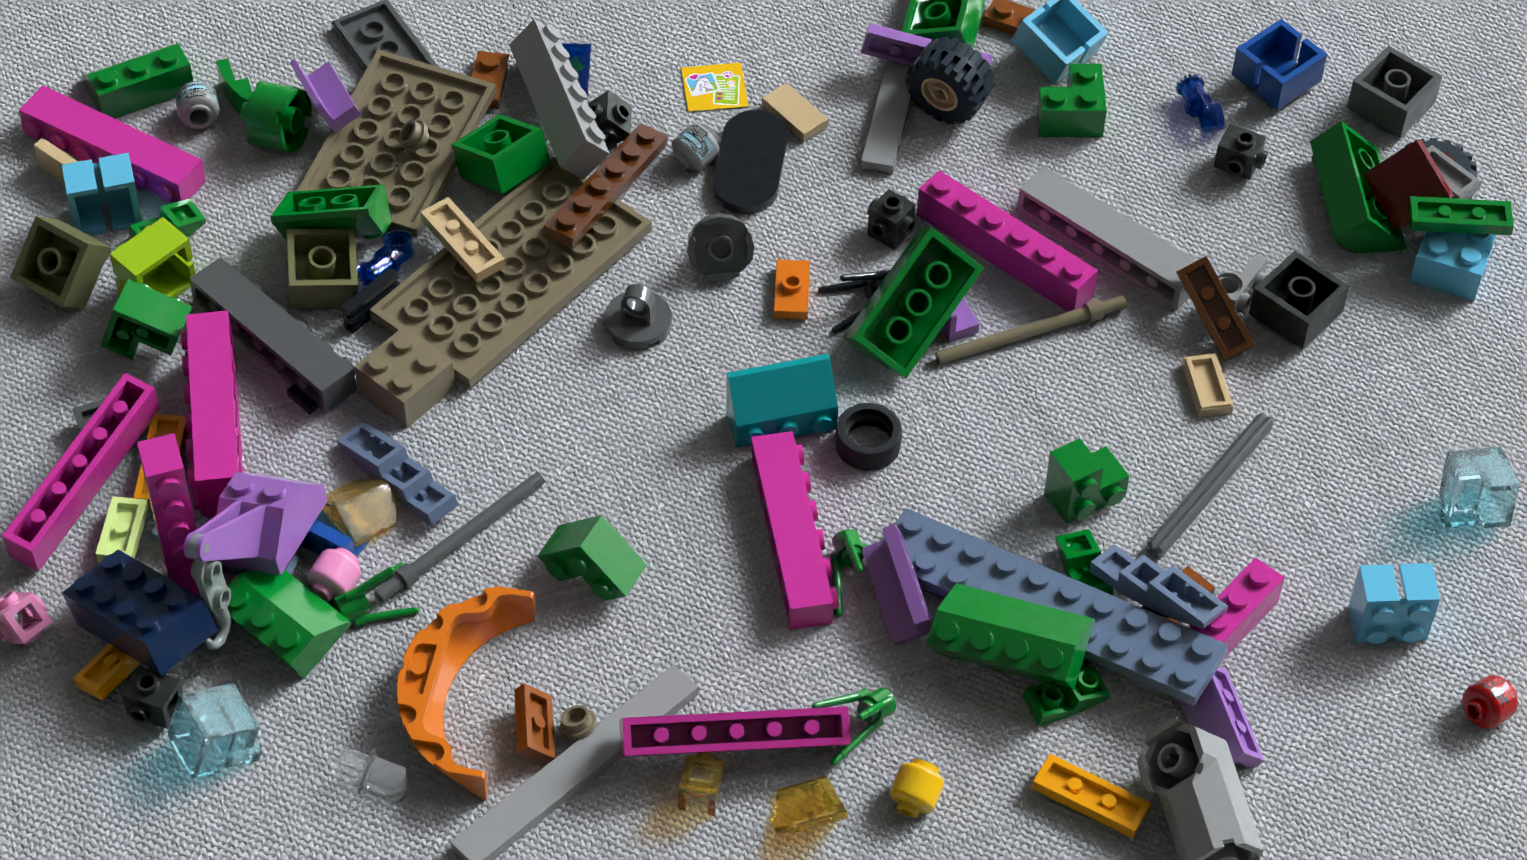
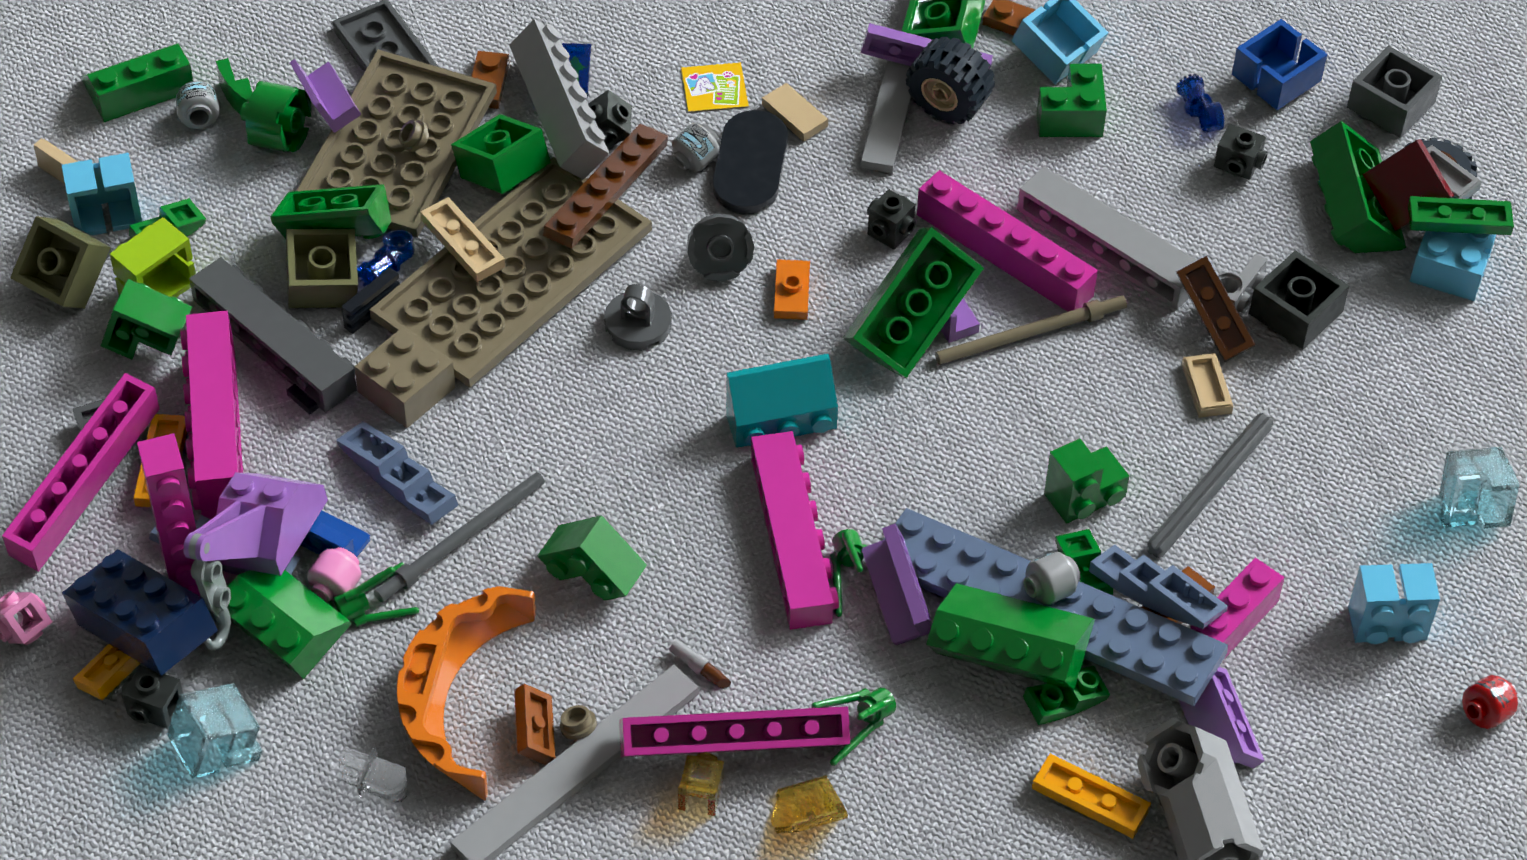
dark pink brick [19,85,206,203] -> none
yellowish green plate [95,496,149,563] -> none
clear yellow slope [322,479,396,547] -> none
black plant [818,270,890,333] -> none
black tyre [835,403,902,471] -> none
yellow head [889,758,944,818] -> none
none -> piece [669,639,731,688]
none -> light grey head [1023,552,1080,605]

